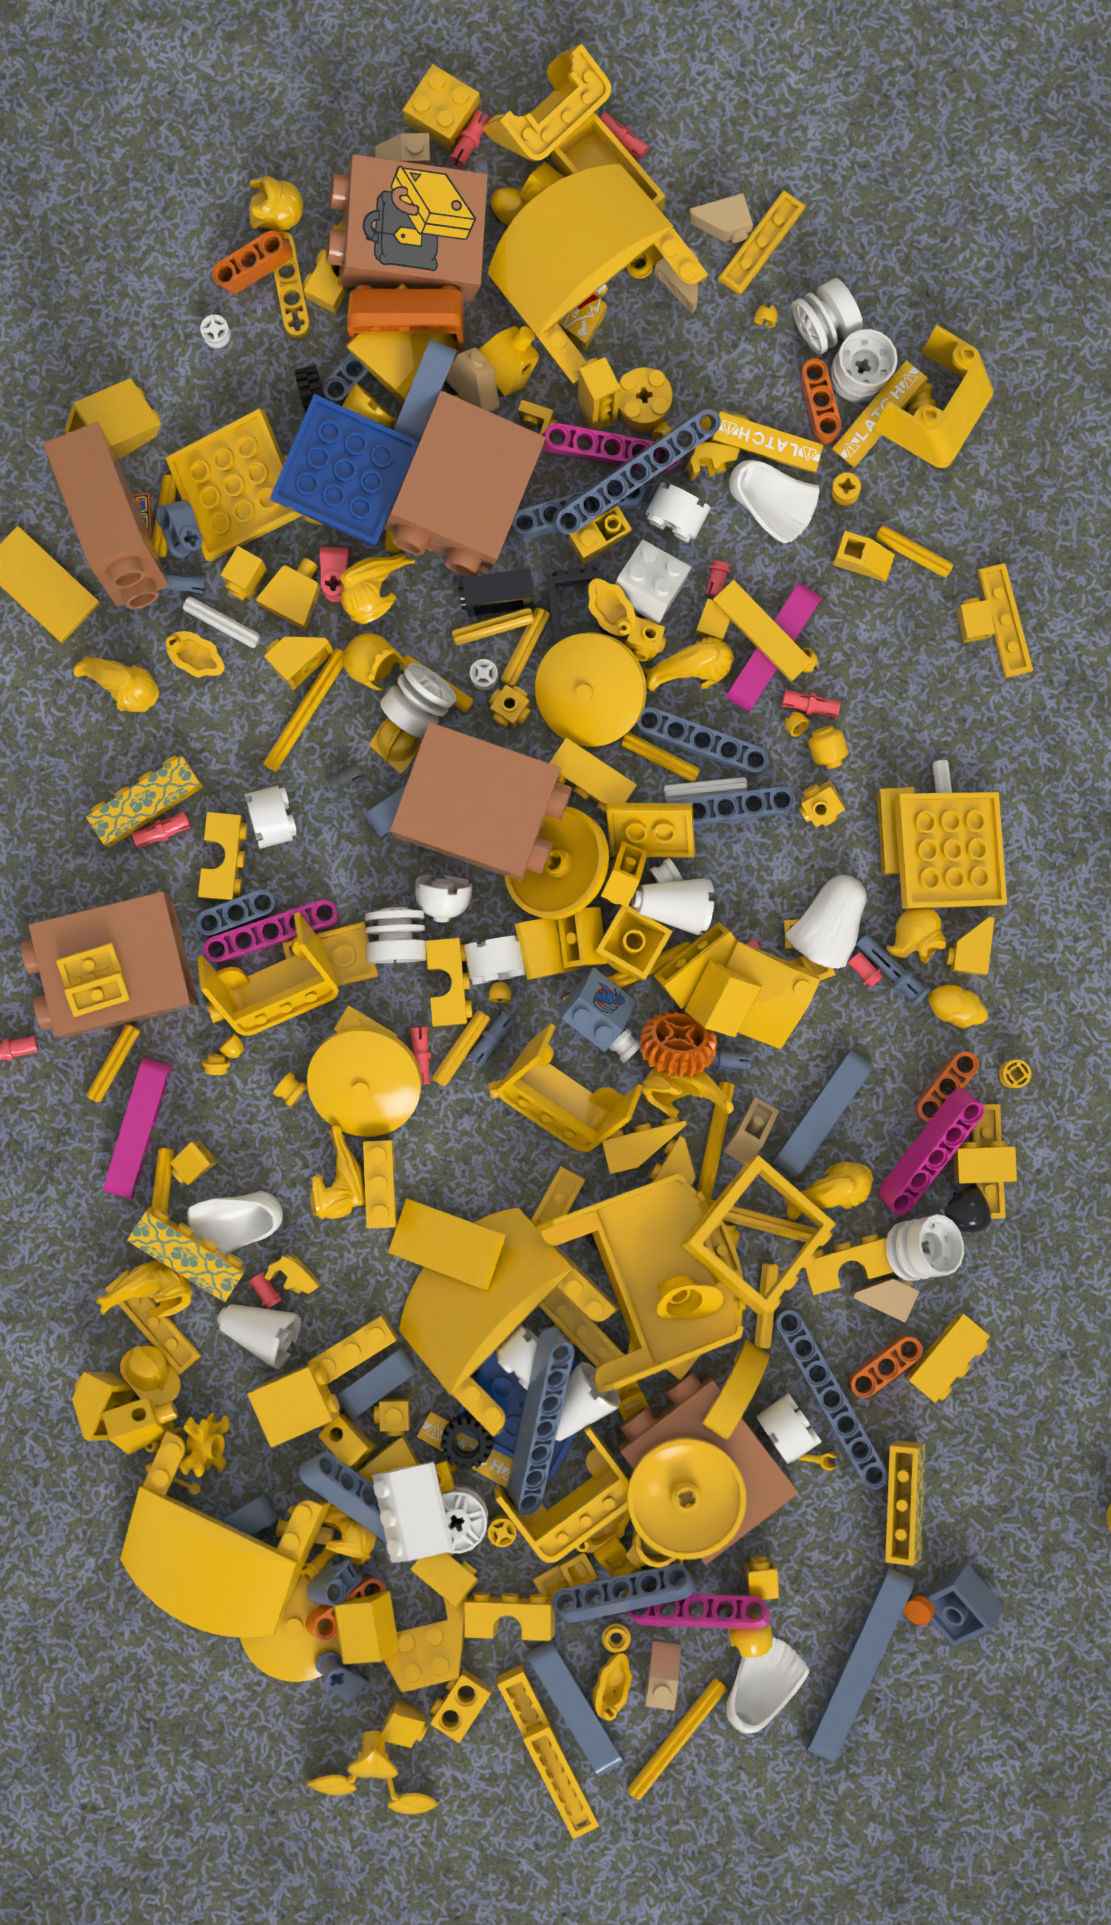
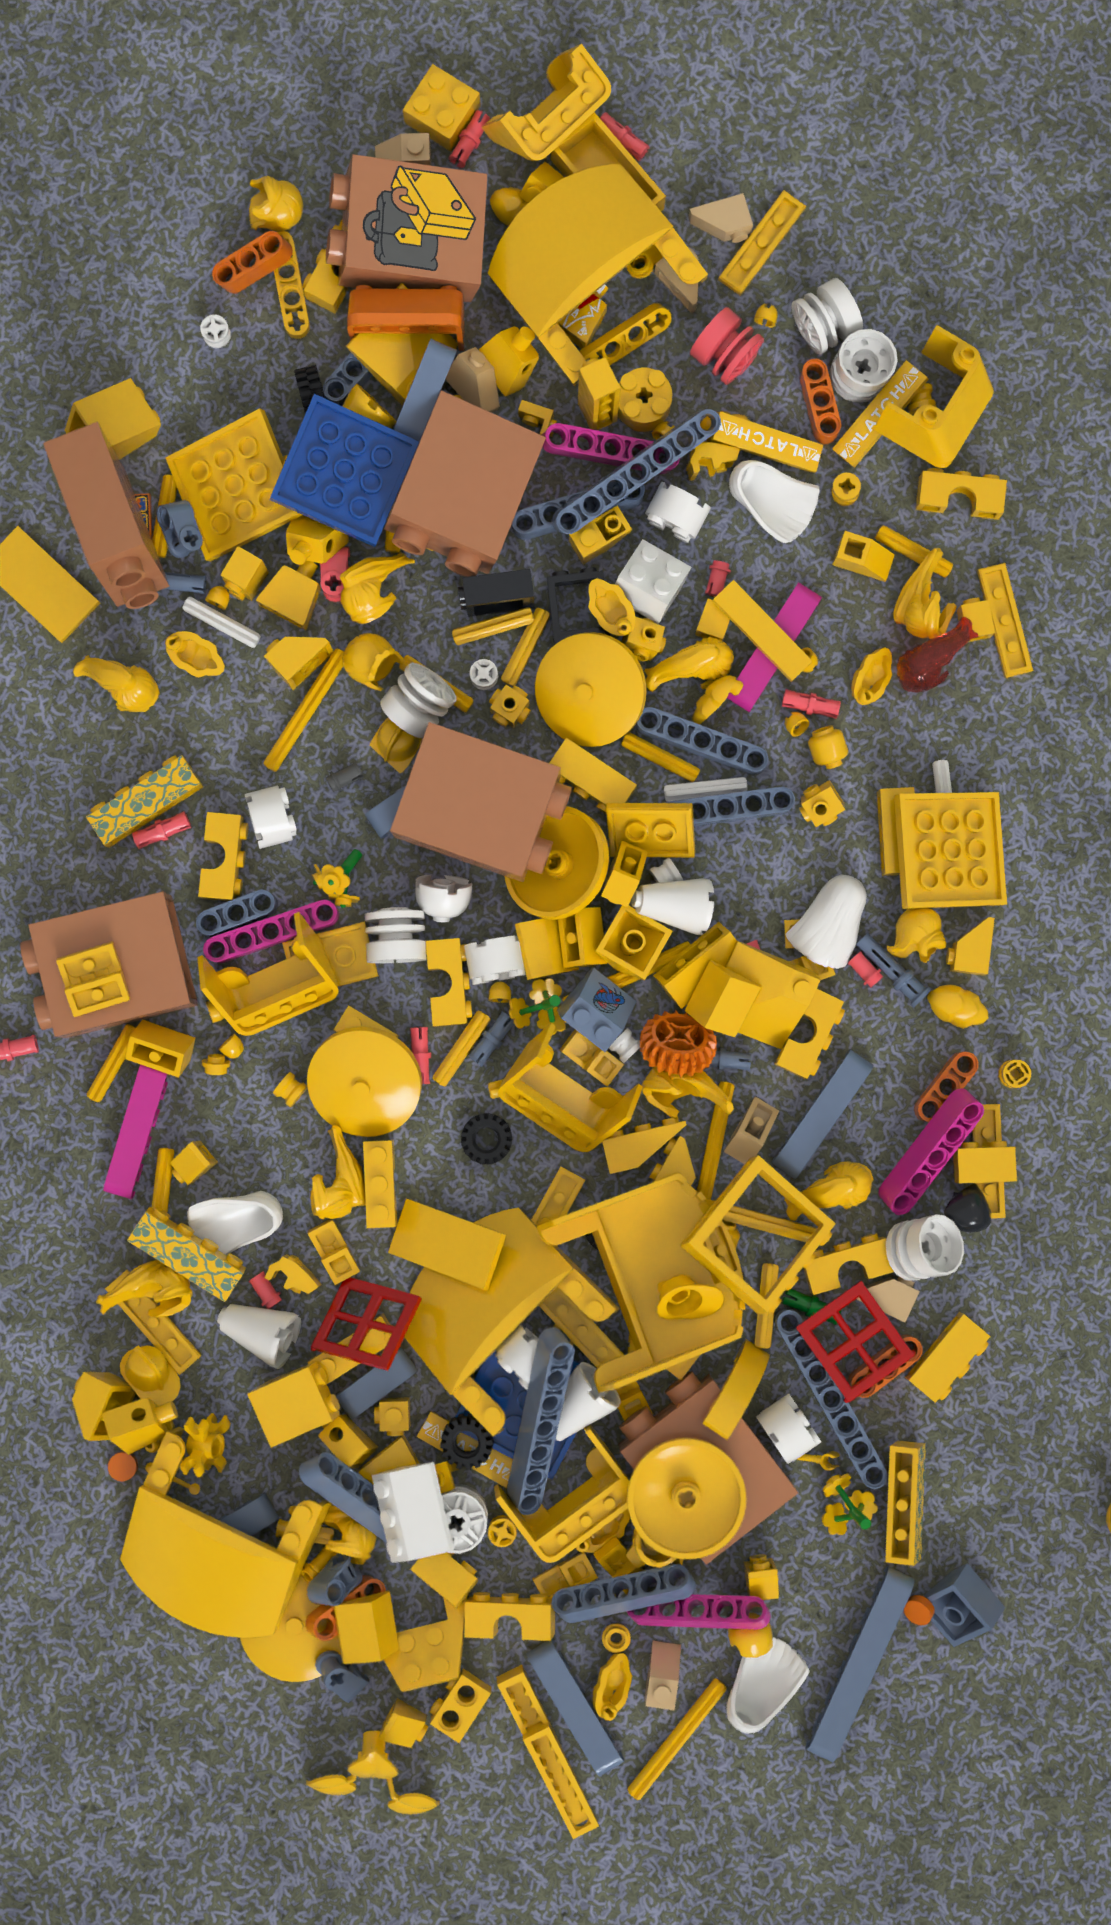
none -> orange tile [108,1451,138,1481]
none -> yellow brick [125,1019,195,1078]
none -> yellow hinge [205,586,230,610]
none -> yellow torso [286,515,349,565]
none -> yellow slope [307,1219,360,1285]
none -> red window [310,1277,422,1371]
none -> yellow plant [312,849,363,908]
none -> black tyre [461,1113,512,1165]
none -> yellow plant [509,978,566,1035]
none -> yellow slope [559,1030,625,1087]
none -> yellow beam [579,303,672,365]
none -> coral wheel [690,307,764,385]
none -> yellow arm [692,675,743,725]
none -> yellow arch [774,989,845,1079]
none -> green pin [782,1289,842,1325]
none -> red window [795,1280,915,1403]
none -> yellow plant [822,1473,878,1535]
none -> yellow arm [851,647,892,705]
none -> yellow hair [893,548,957,639]
none -> clear red hair [897,617,979,693]
none -> yellow arch [916,468,1007,520]

